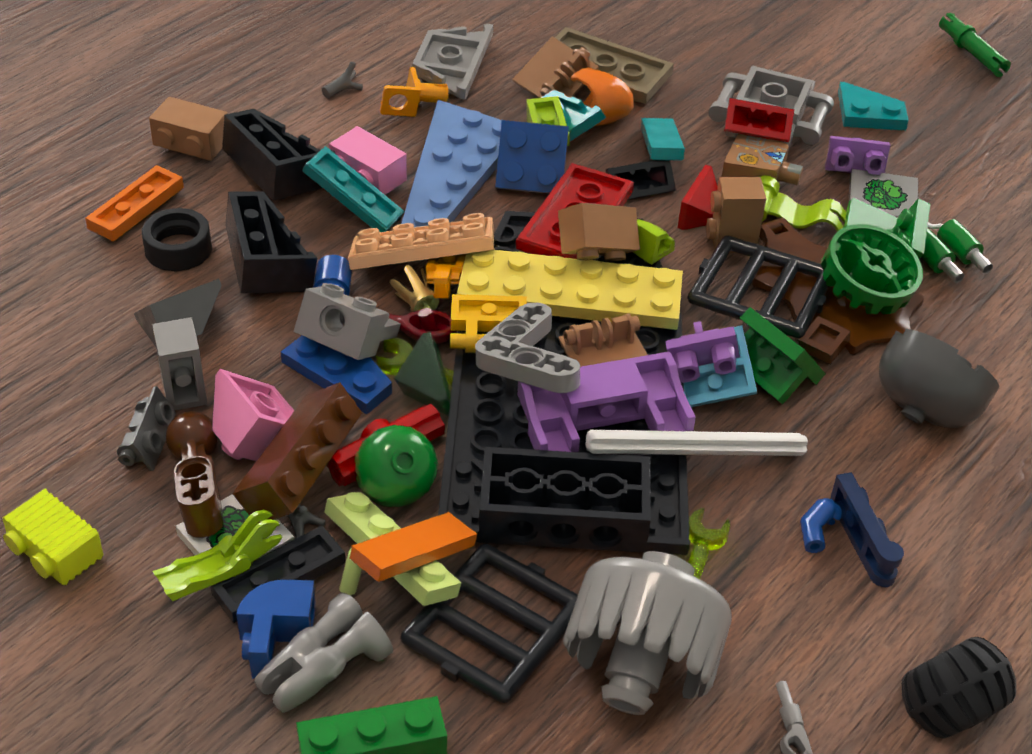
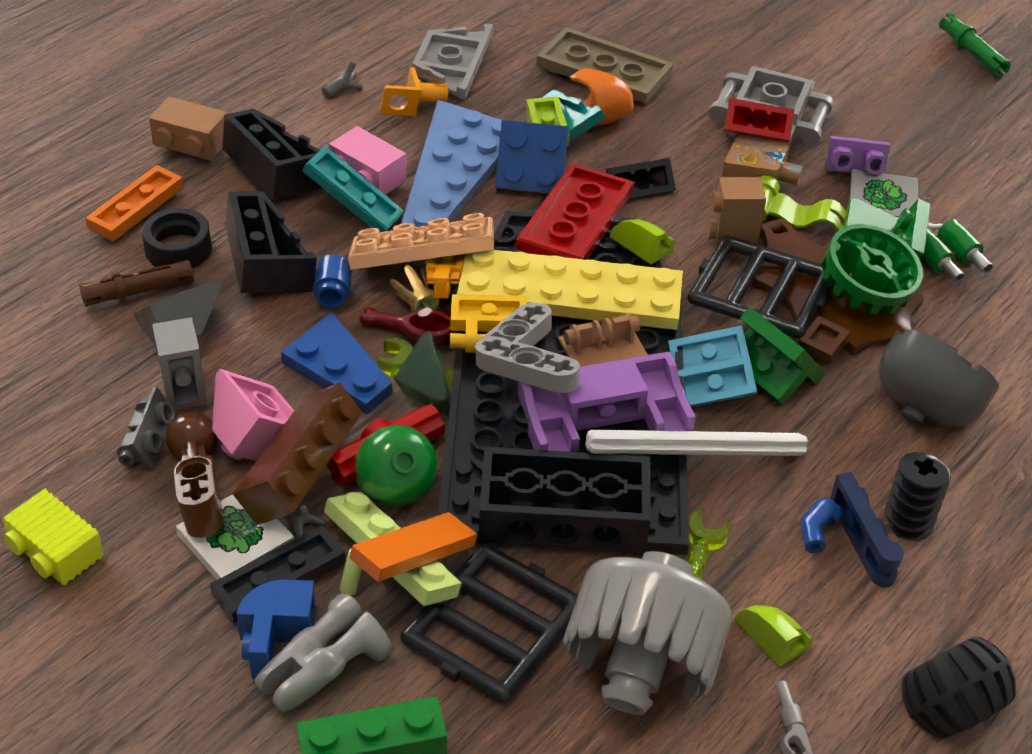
lime arm [152,510,283,601] -> none
light grey brick [293,283,401,360] -> none
medium nougat hinge [512,36,599,98] -> none
medium nougat brick [558,203,640,262] -> none
teal tile [641,118,685,161] -> none
medium lavender hips [665,321,740,383] -> none
red slope [677,164,718,230] -> none
teal wing [838,82,909,131] -> none
none -> reddish brown pin [79,260,194,307]
none -> lime brick [734,605,813,667]
none -> black piece [884,452,951,541]

